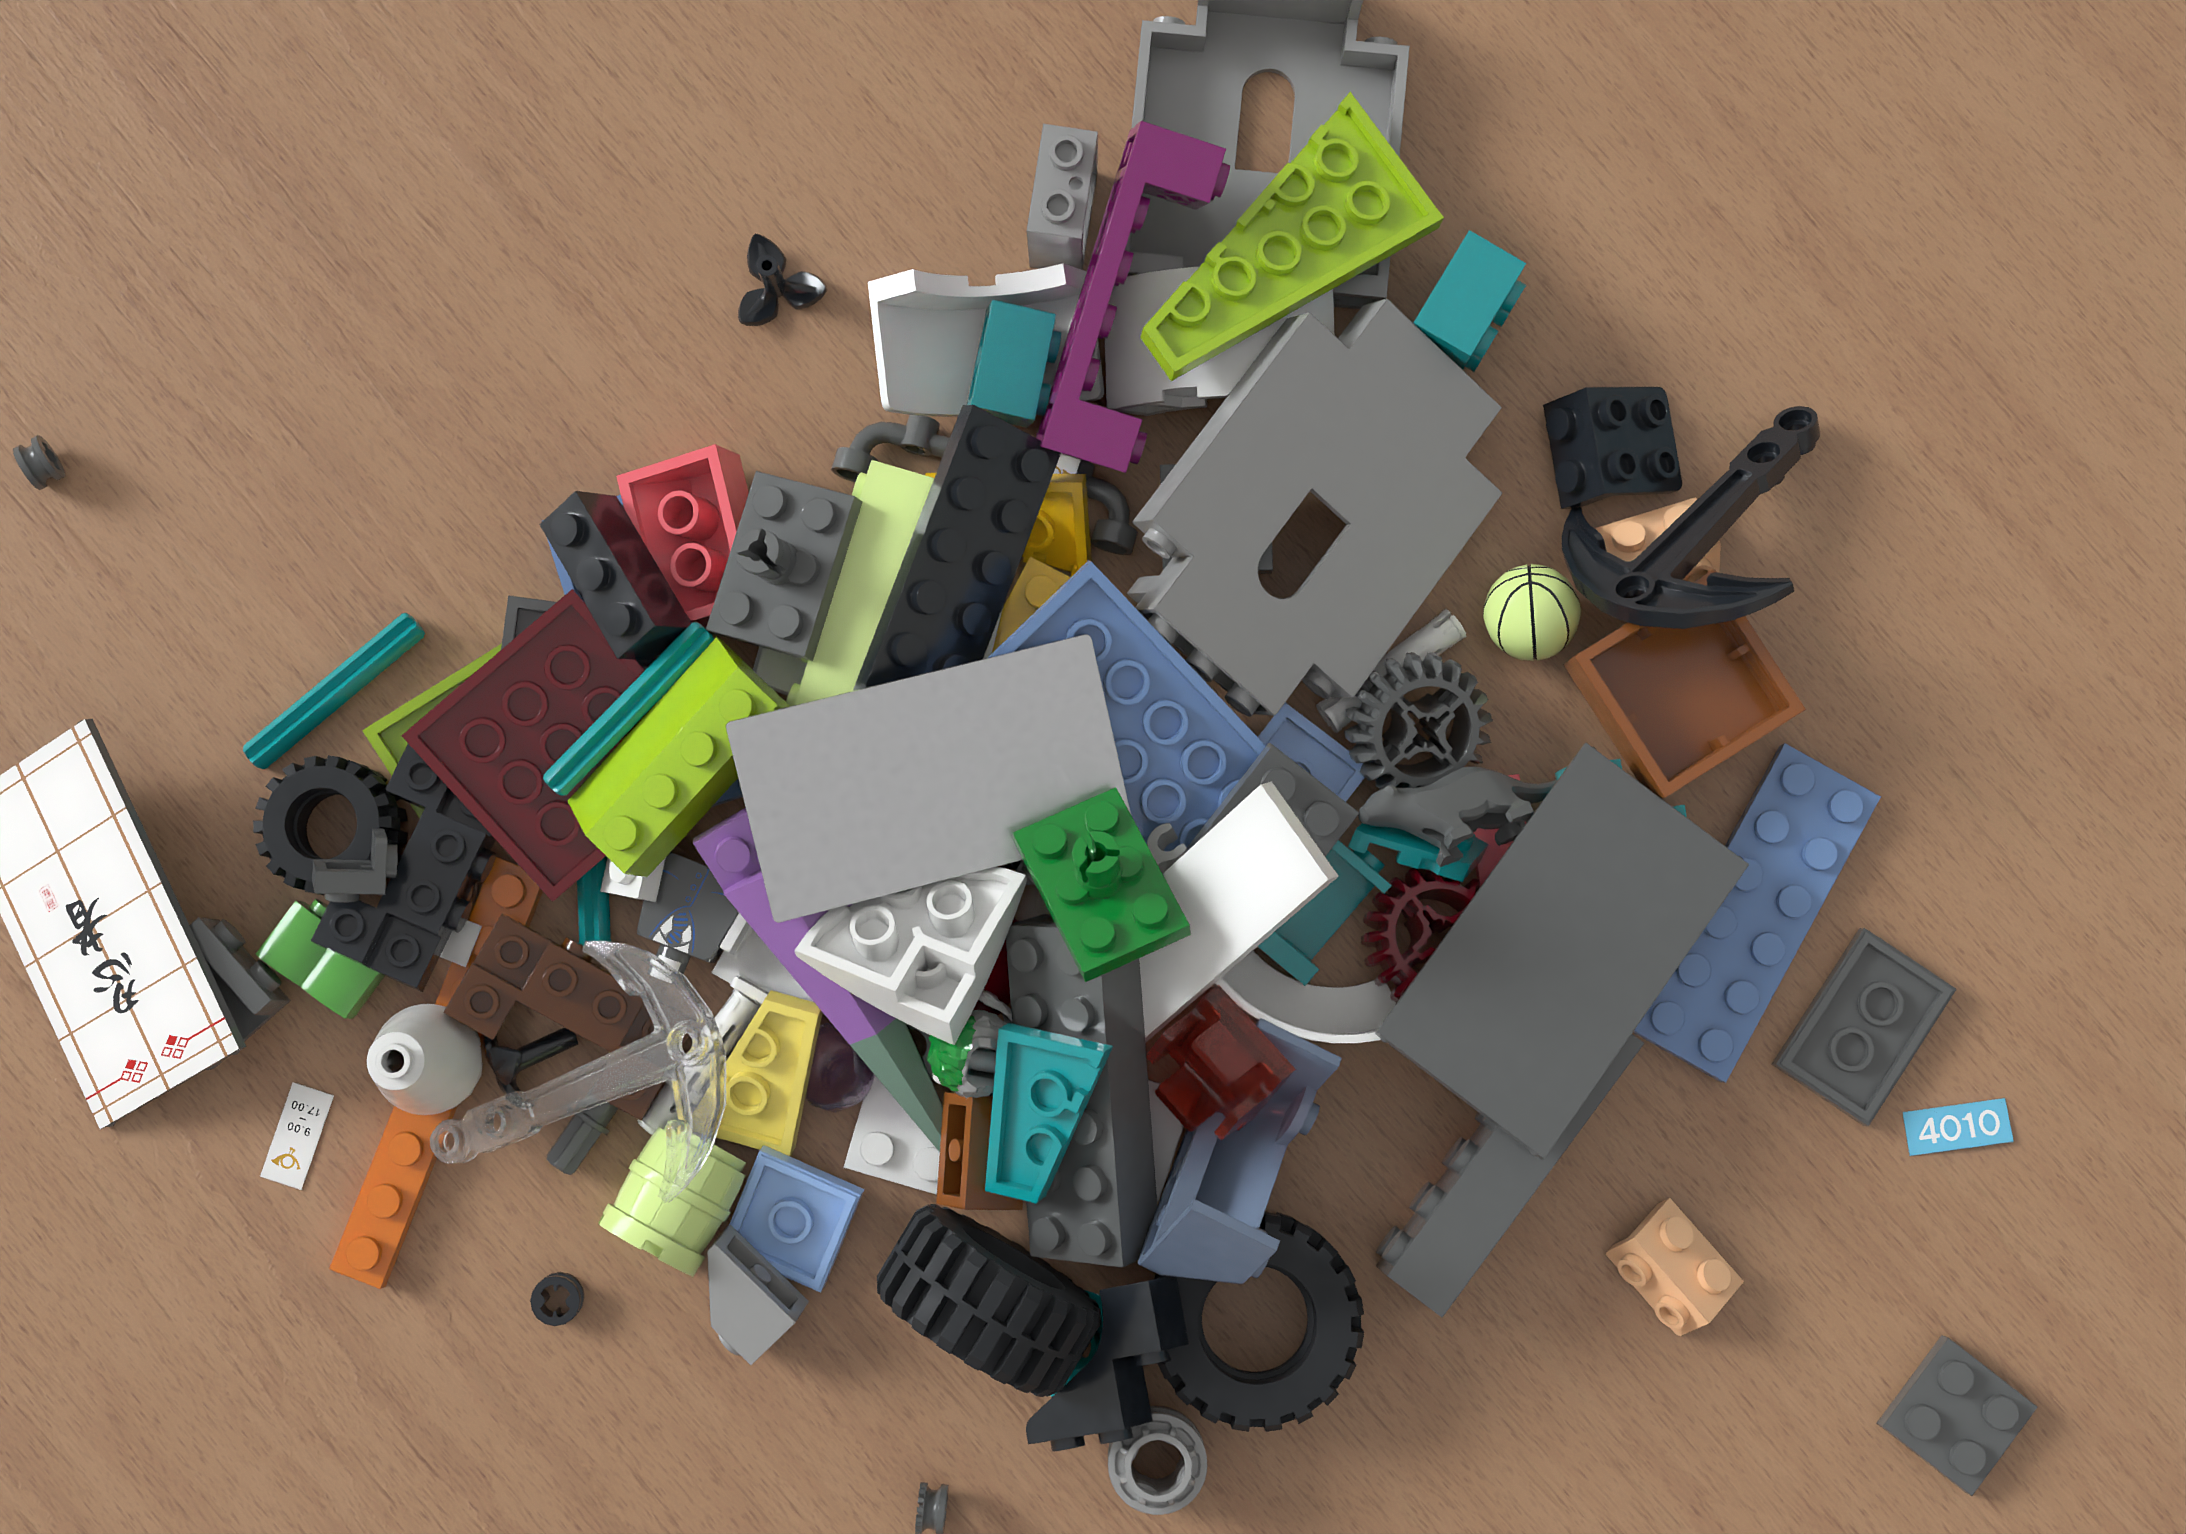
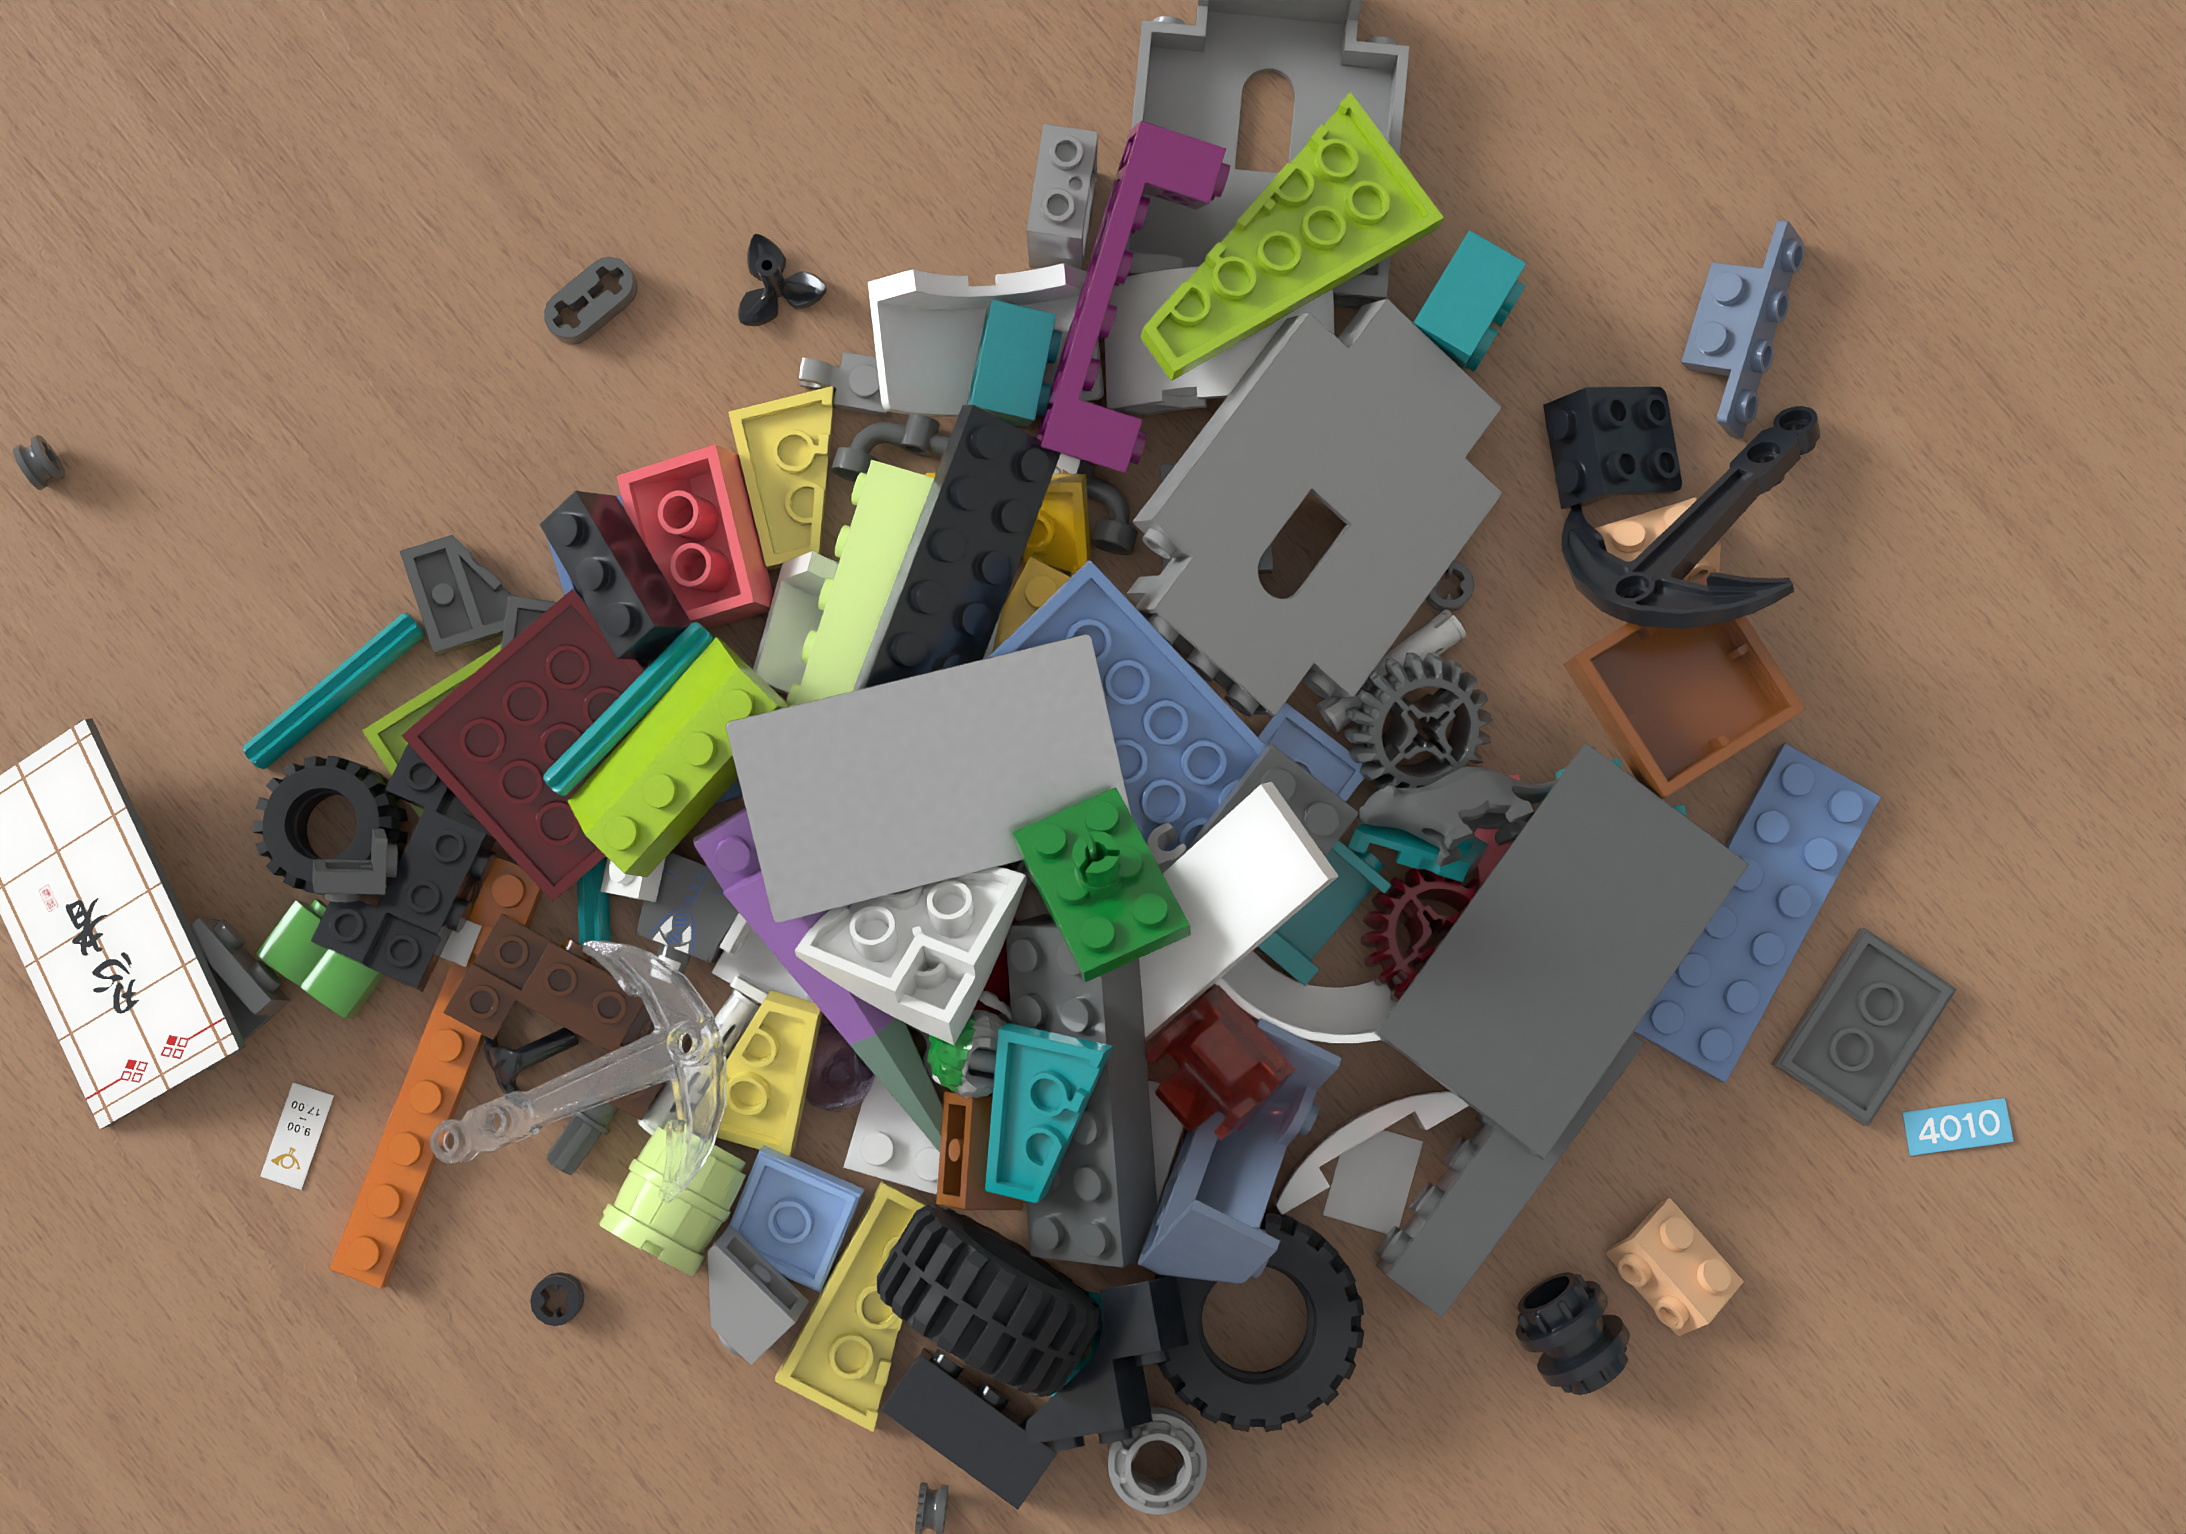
white cone [367,1004,483,1115] -> none
dark grey plate [706,471,863,661] -> none
yellowish green piece [1483,564,1581,661] -> none
dark grey plate [1876,1335,2038,1496] -> none
none -> dark grey wing [400,535,512,656]
none -> dark grey beam [544,257,638,345]
none -> light yellow wing [728,386,835,570]
none -> light yellow wing [775,1181,927,1432]
none -> light grey plate [799,352,888,417]
none -> black brick [881,1348,1057,1510]
none -> white slope [1273,1090,1469,1215]
none -> white sticker [1323,1130,1423,1234]
none -> dark grey bush [1426,561,1474,612]
none -> black piece [1516,1272,1630,1395]
none -> sand blue bracket [1681,220,1804,439]

